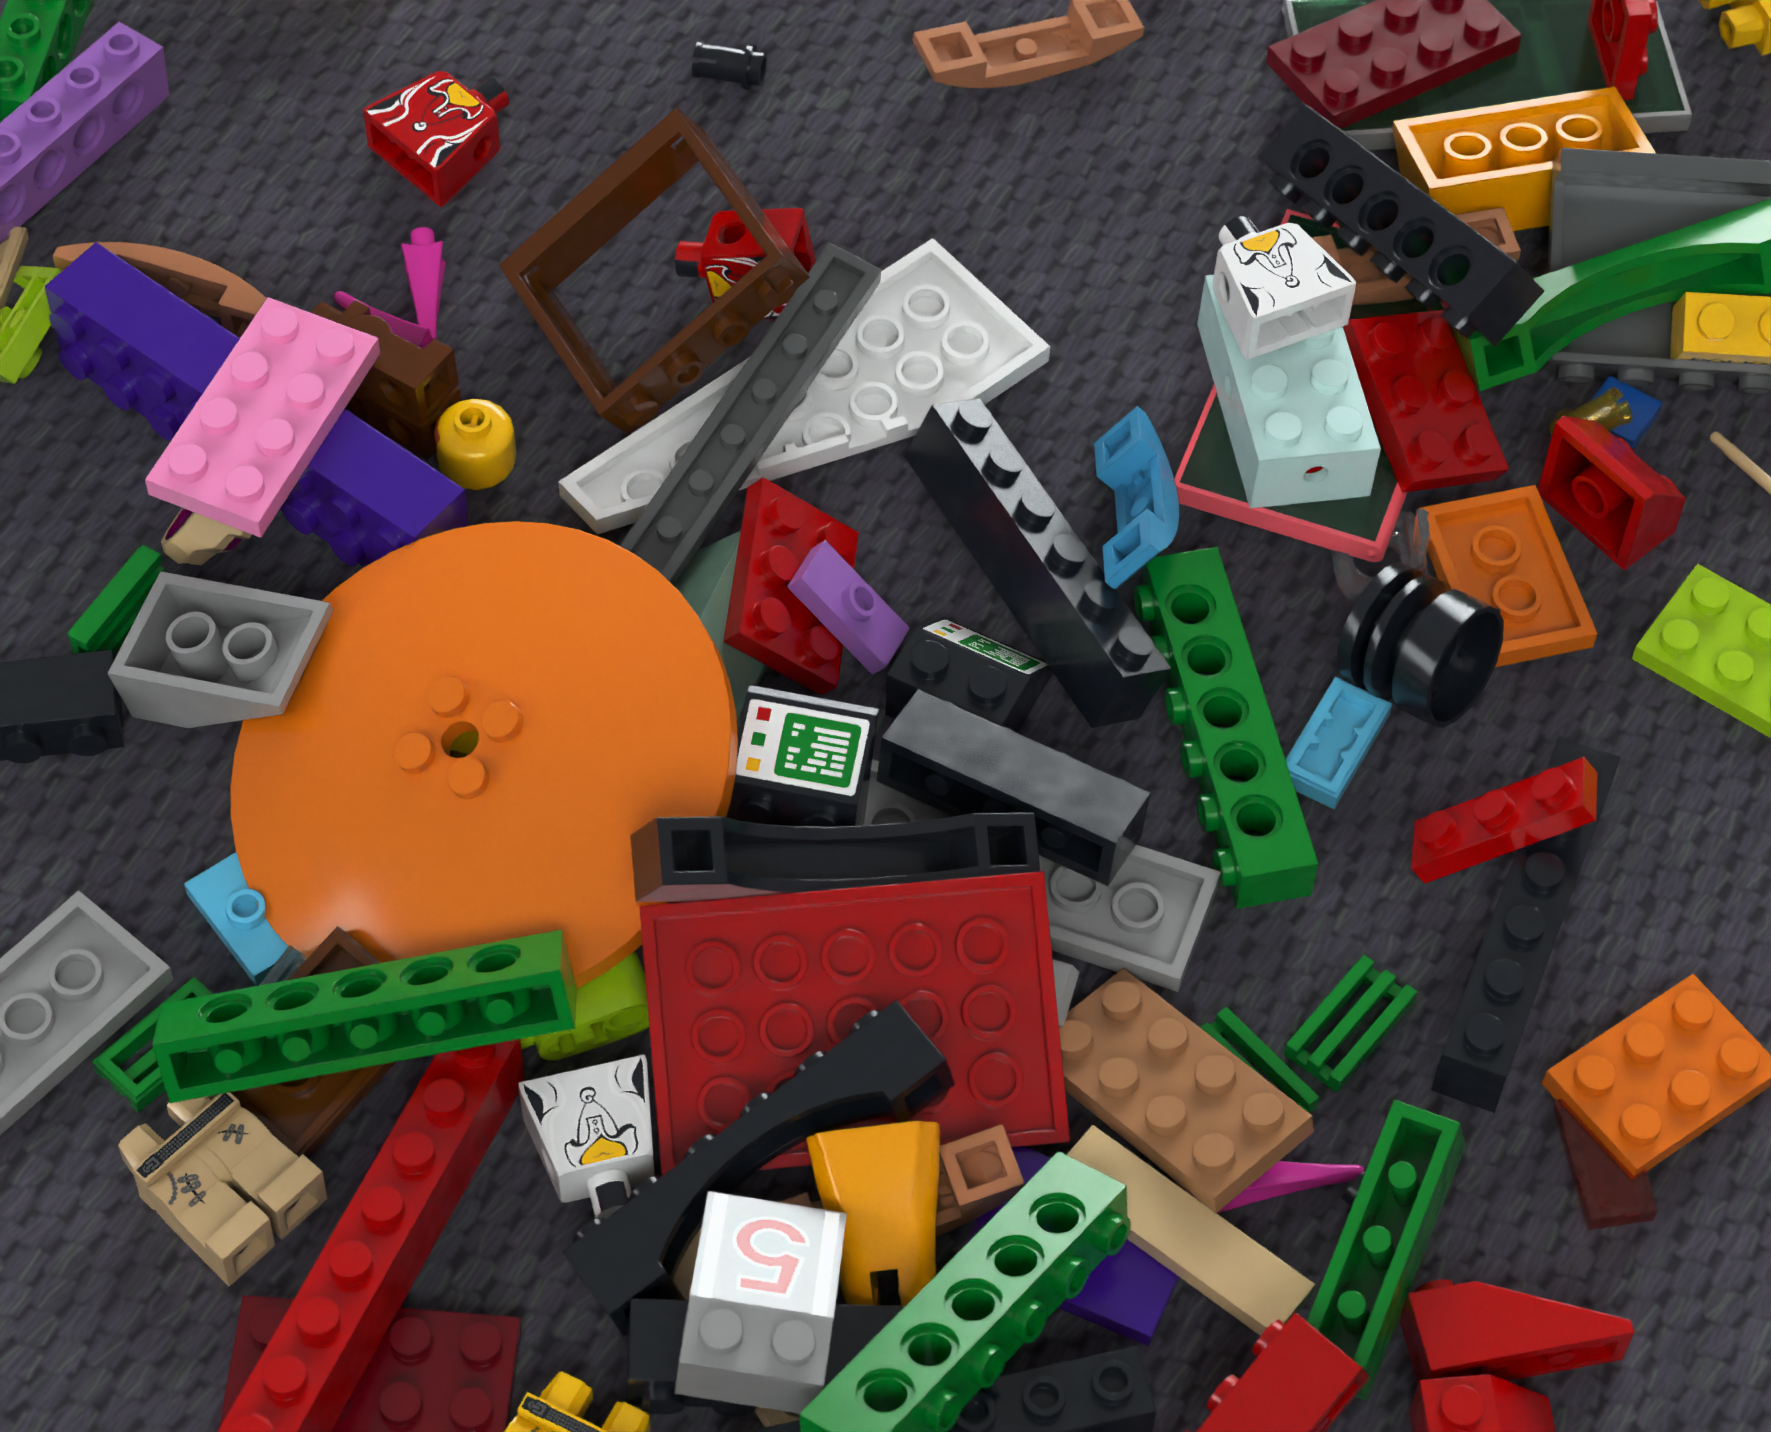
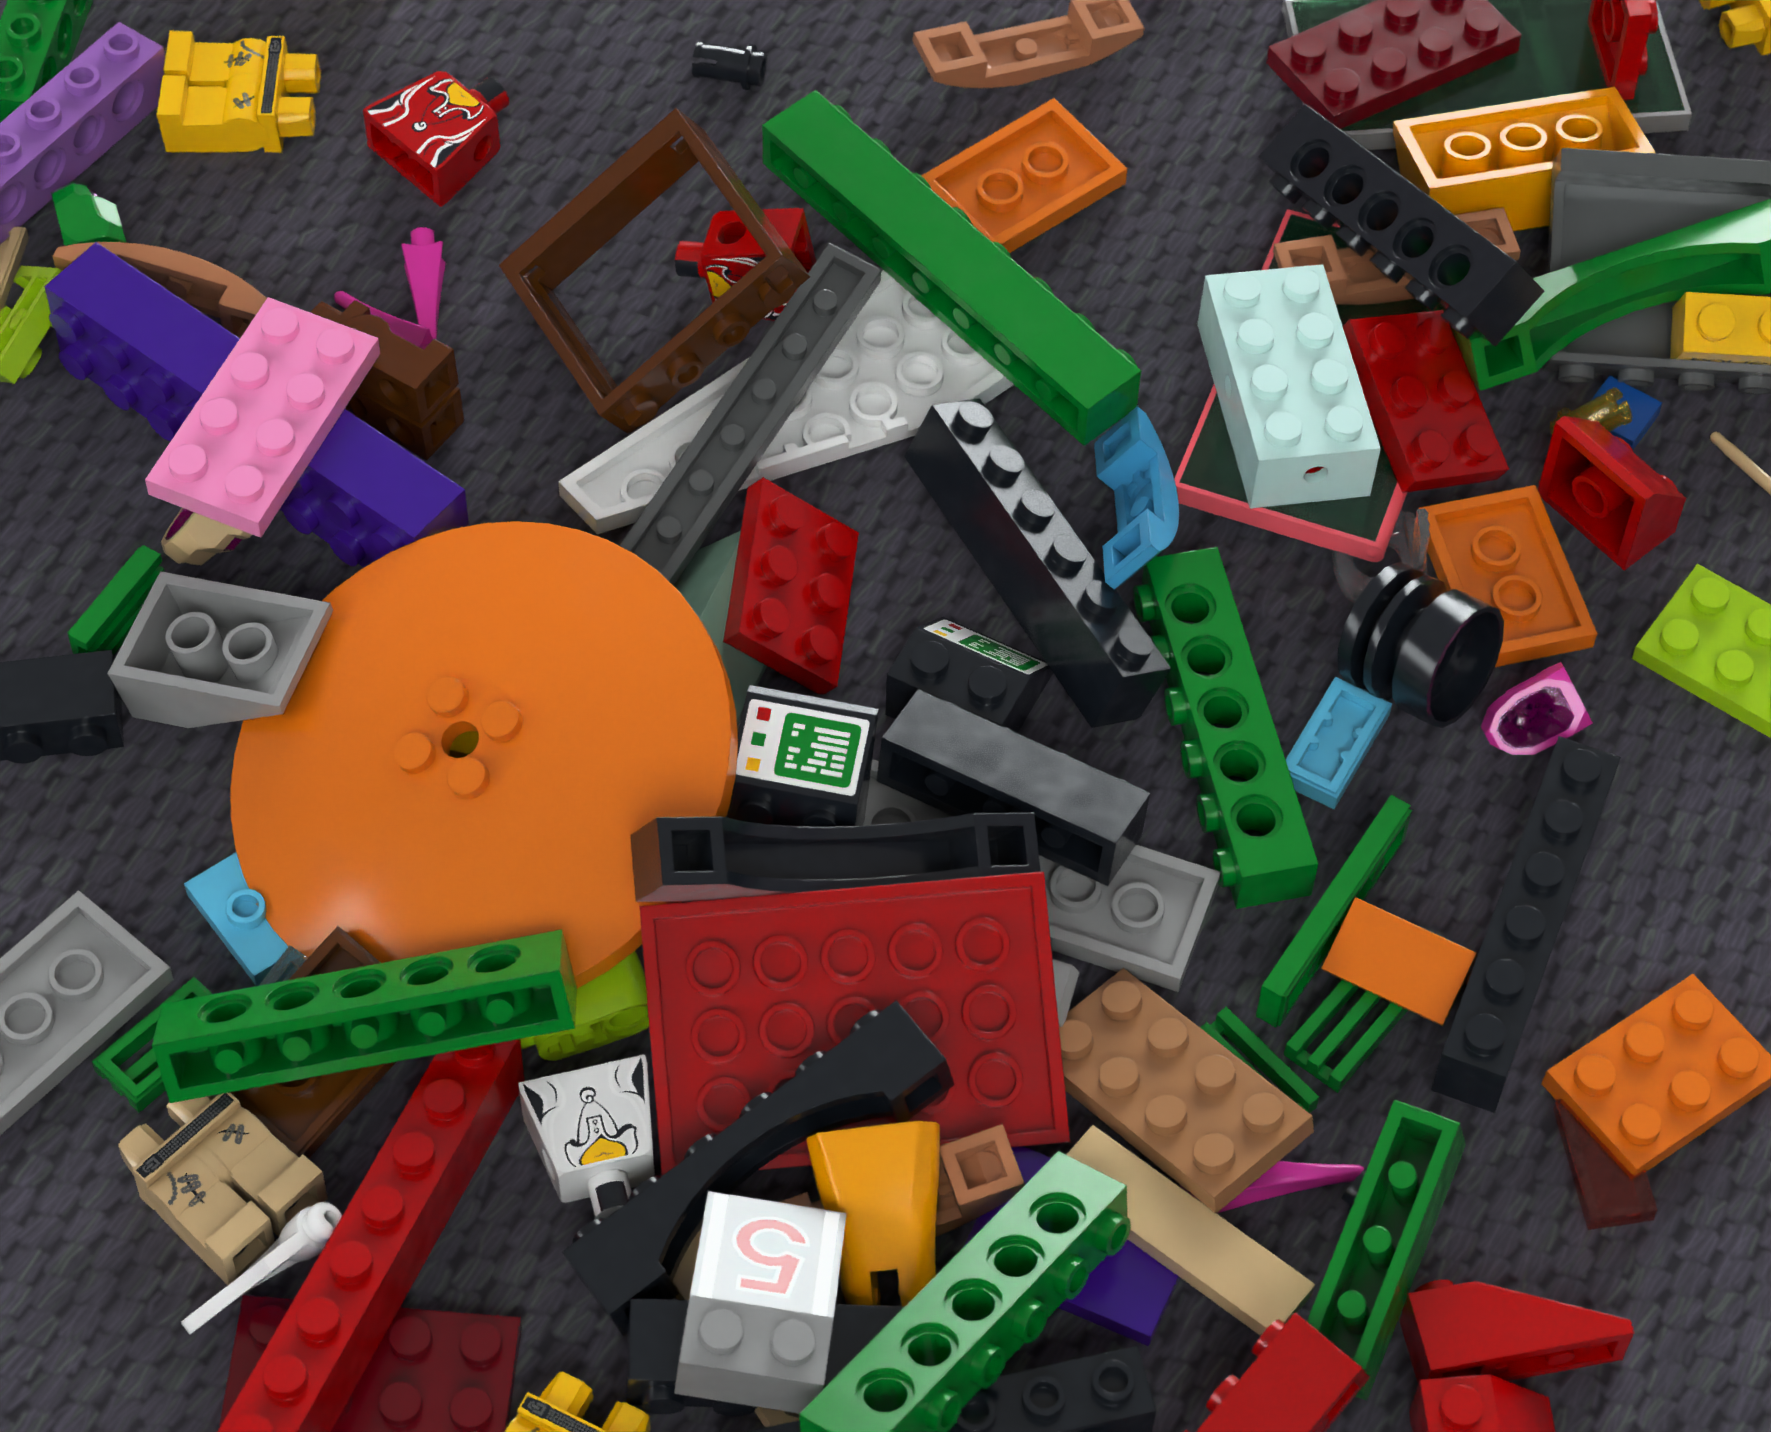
yellow head [434,398,516,490] -> none
medium lavender plate [787,540,910,675] -> none
white torso [1213,216,1356,360] -> none
red plate [1411,757,1598,884] -> none
none -> green rock [51,182,126,246]
none -> yellow hips [157,31,321,153]
none -> white arm [181,1202,342,1334]
none -> green brick [762,90,1141,446]
none -> orange plate [921,98,1127,253]
none -> green tile [1256,795,1412,1028]
none -> orange panel [1321,897,1477,1026]
none -> rock [1481,662,1593,755]

